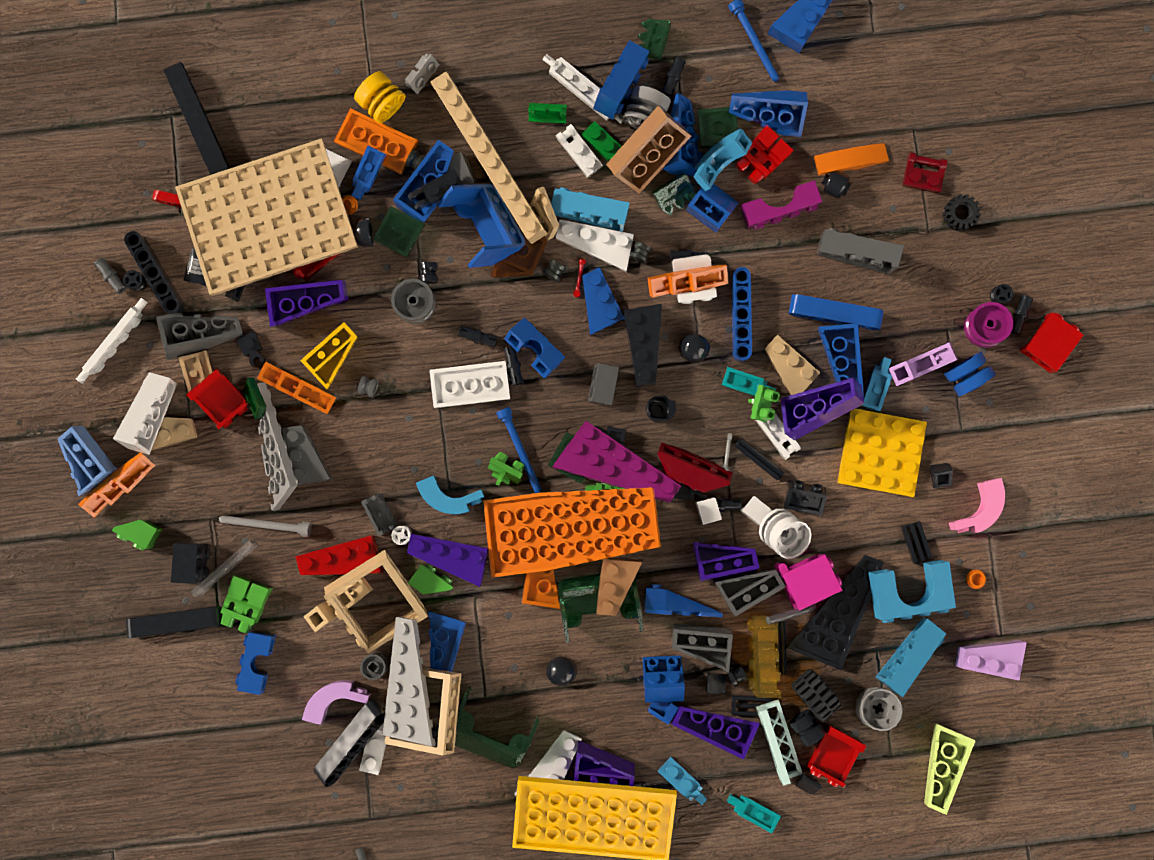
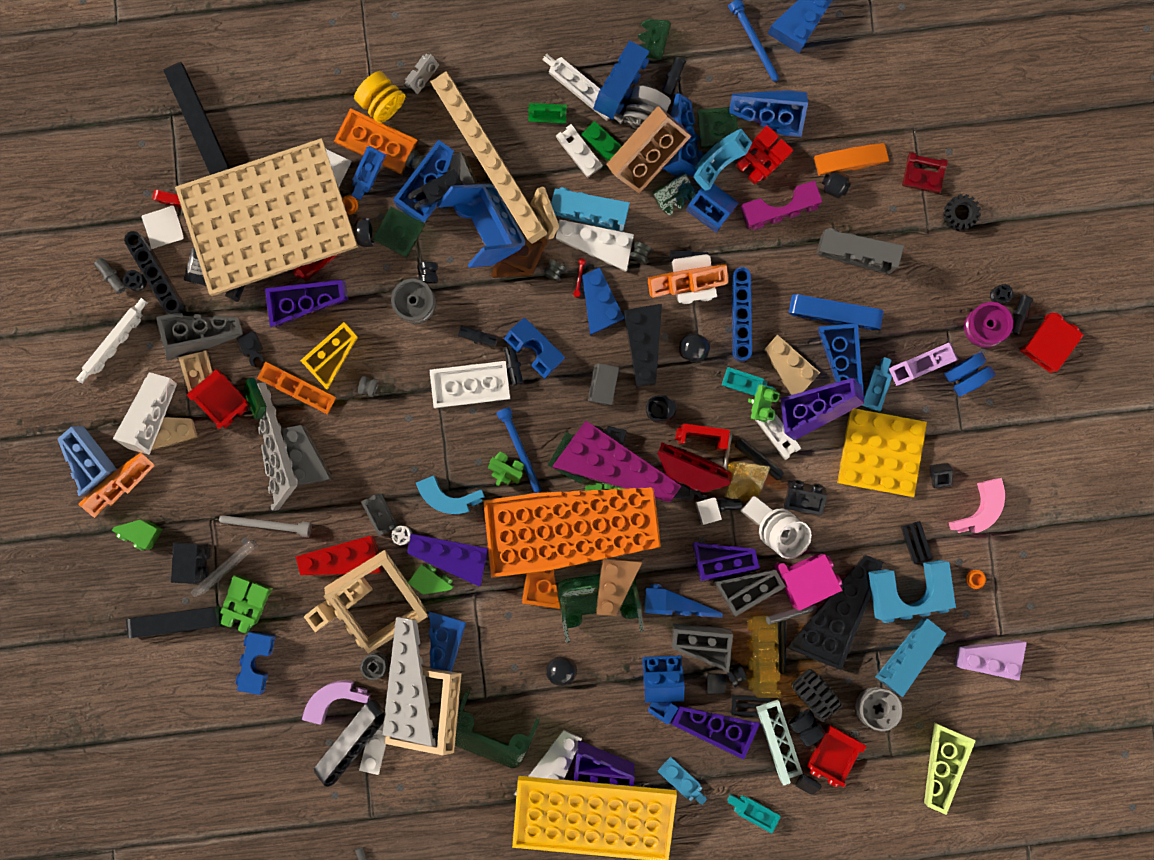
none -> white sticker [141,206,184,249]
none -> red panel [675,424,730,451]
none -> clear yellow hinge [725,461,770,501]

